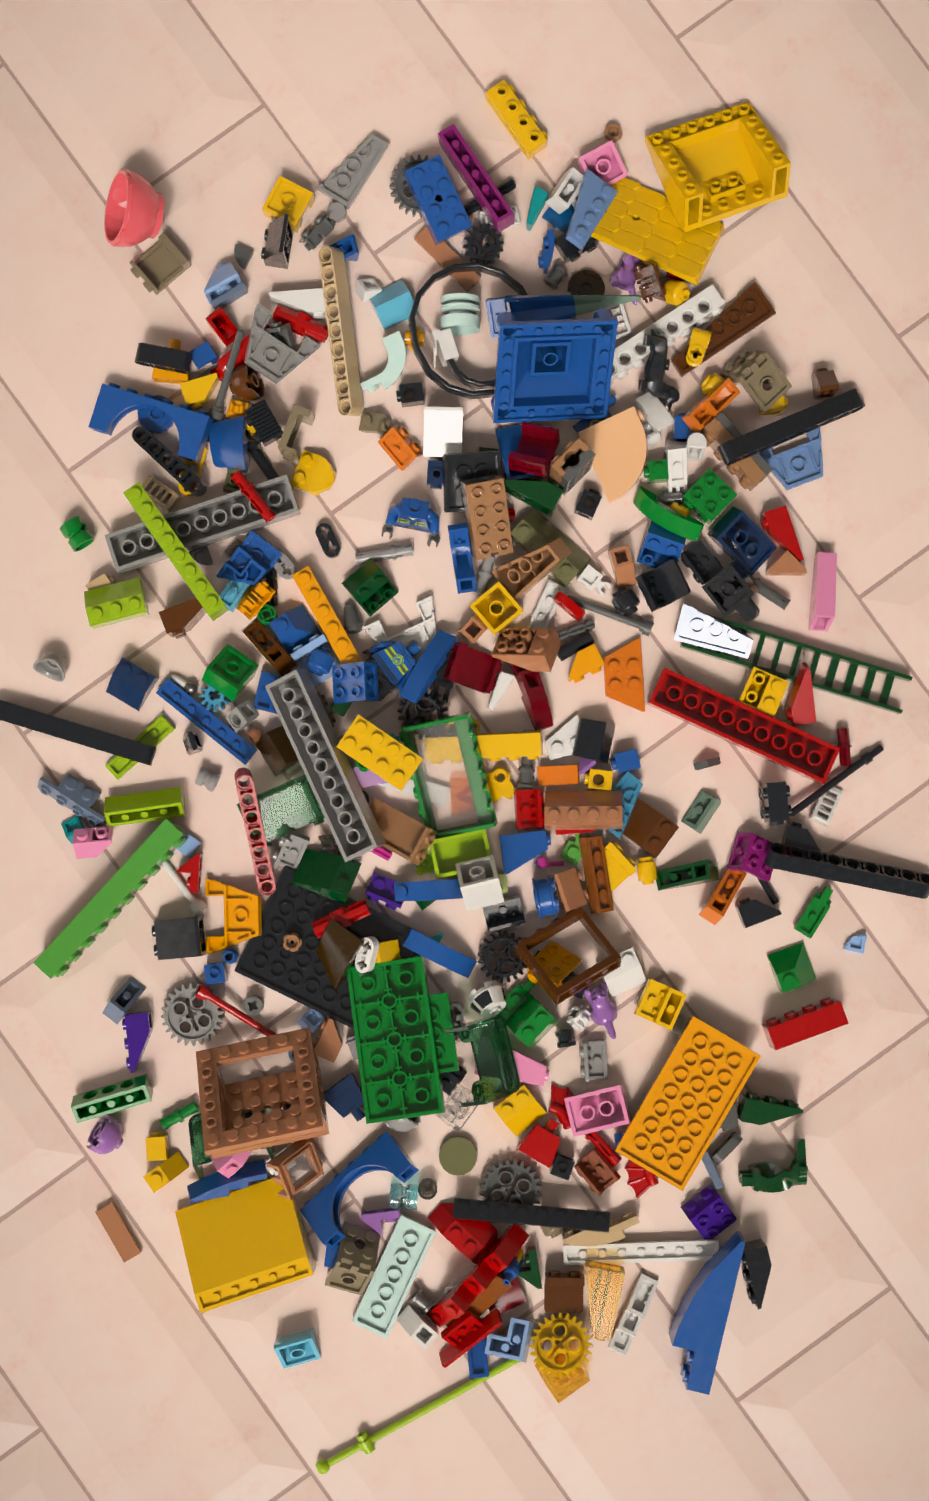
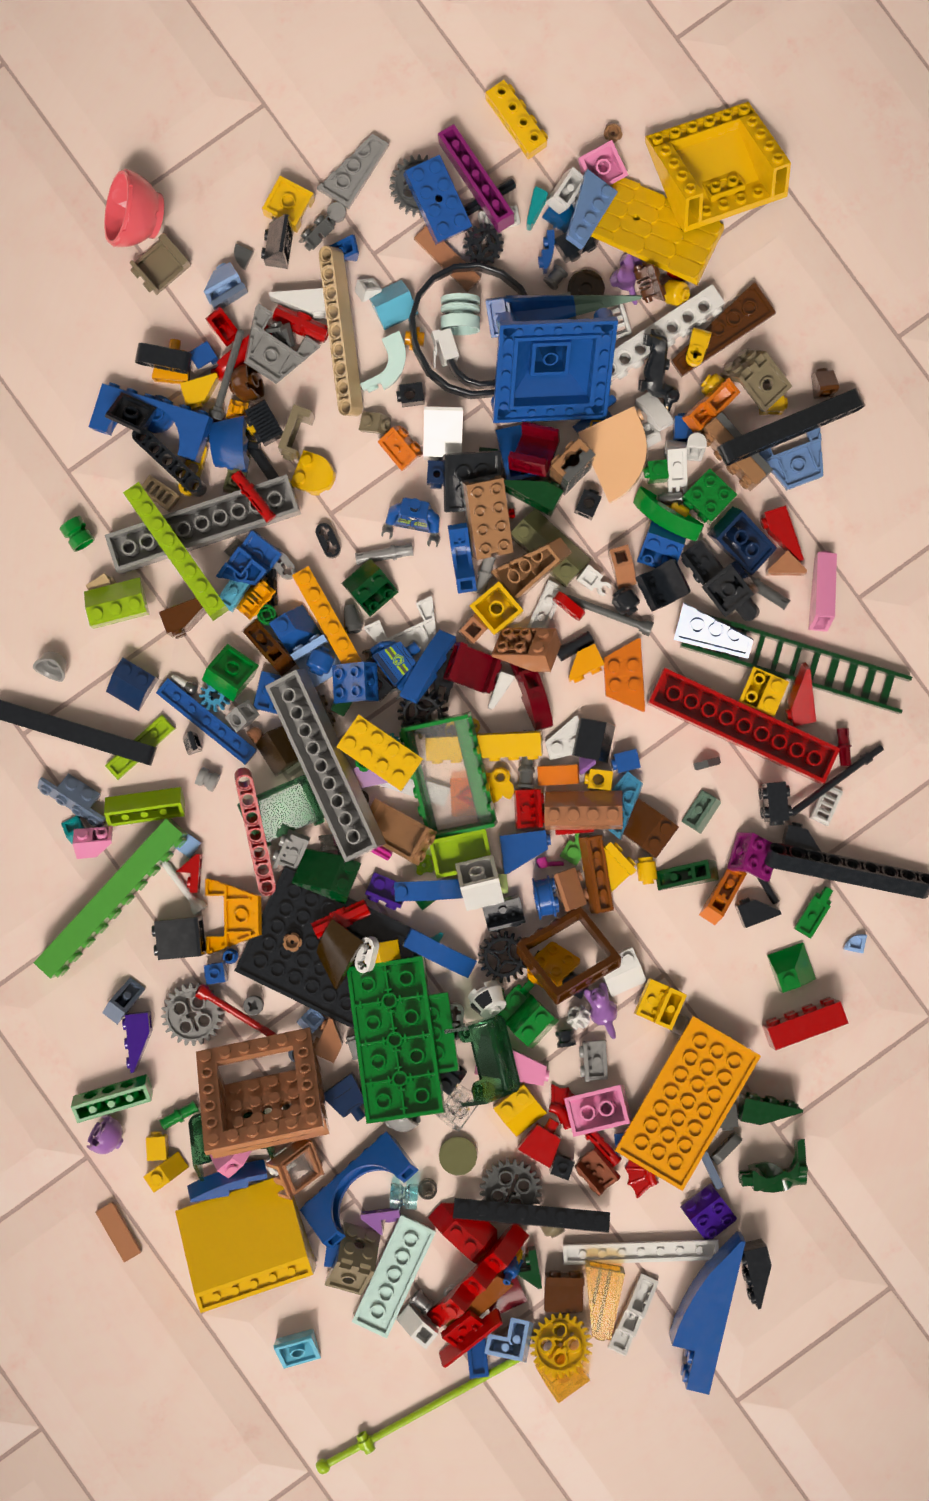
dark grey tile [189,546,214,566] -> none
dark grey axle [558,619,595,640] -> none
tan slope [562,1211,640,1246] -> none
none -> black slope [105,392,156,435]

